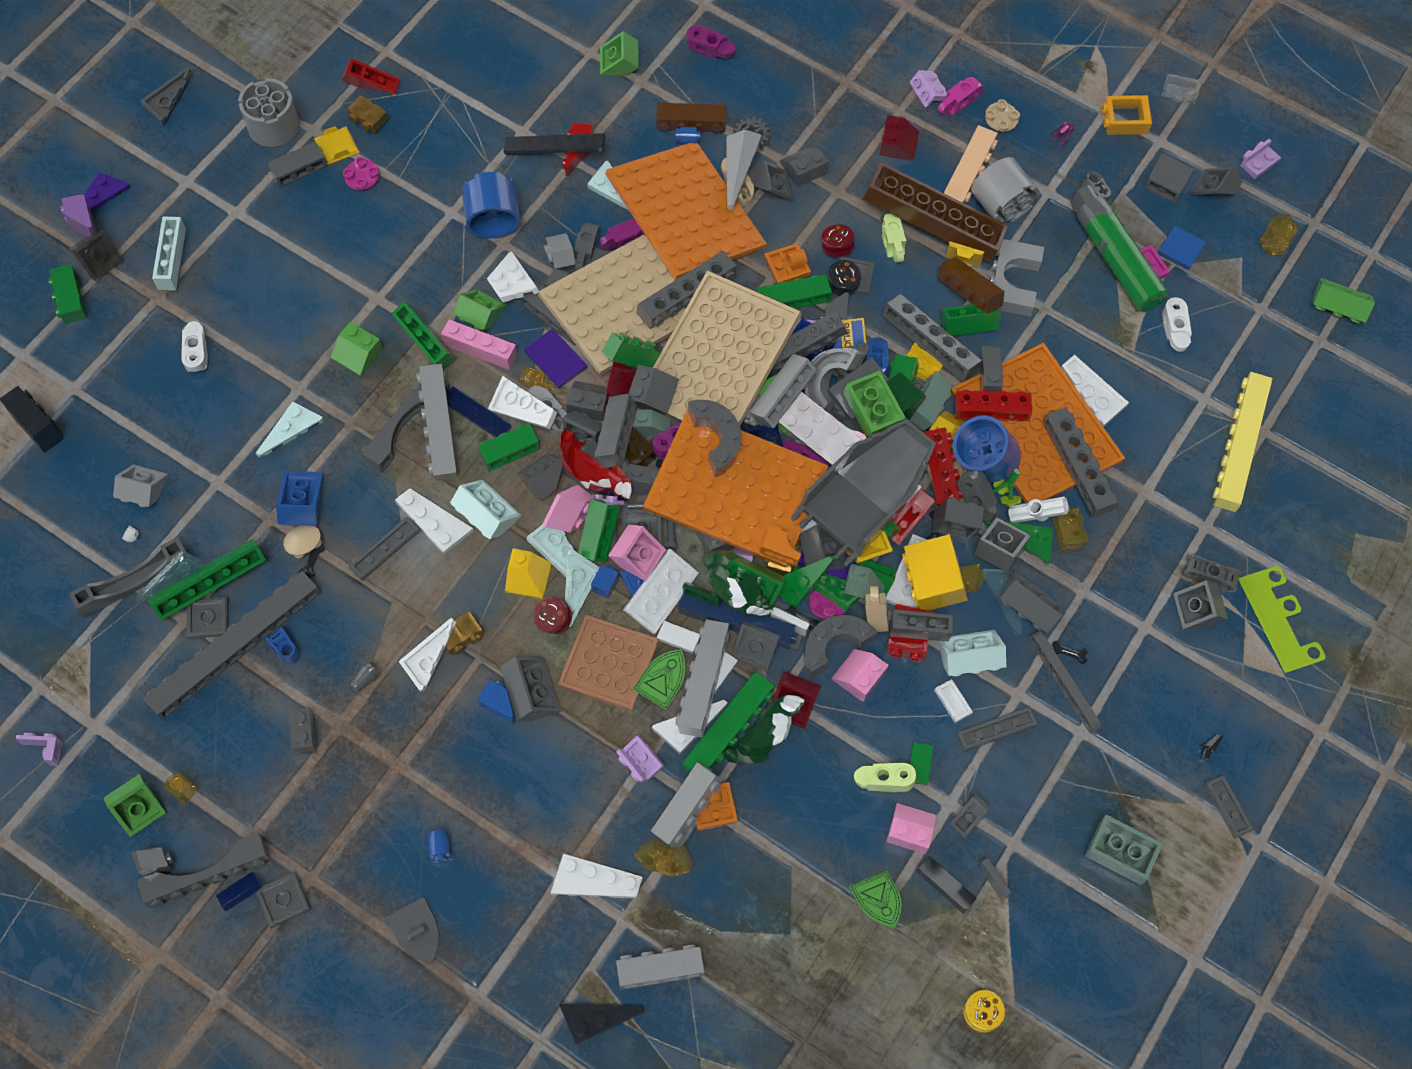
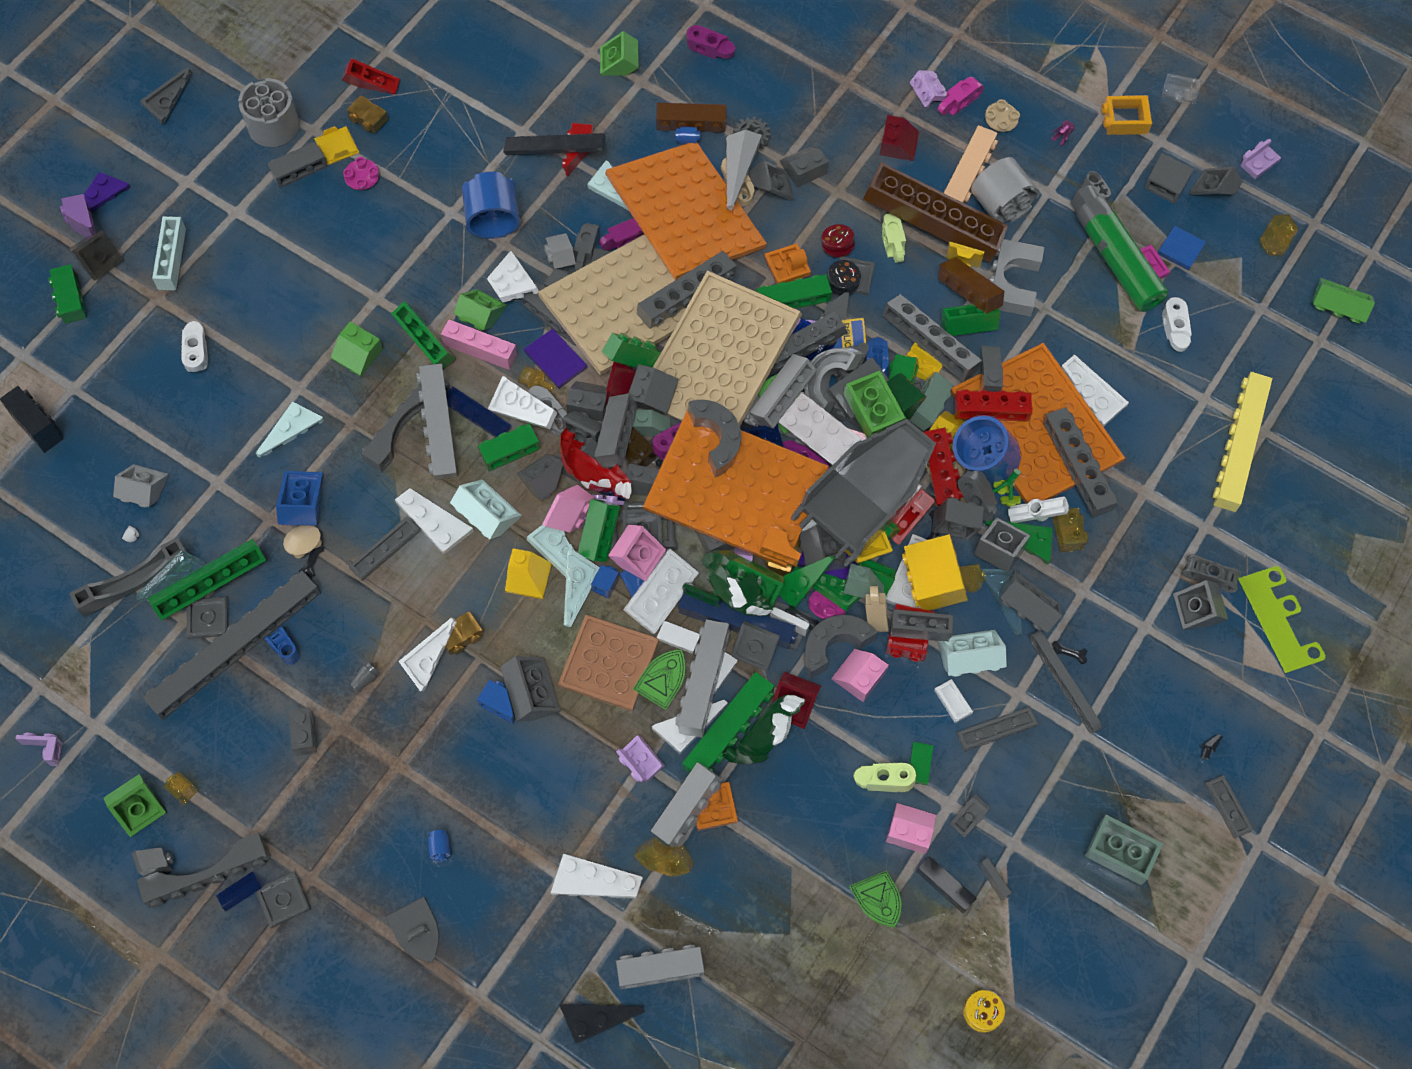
dark red head [533,596,572,634] -> none

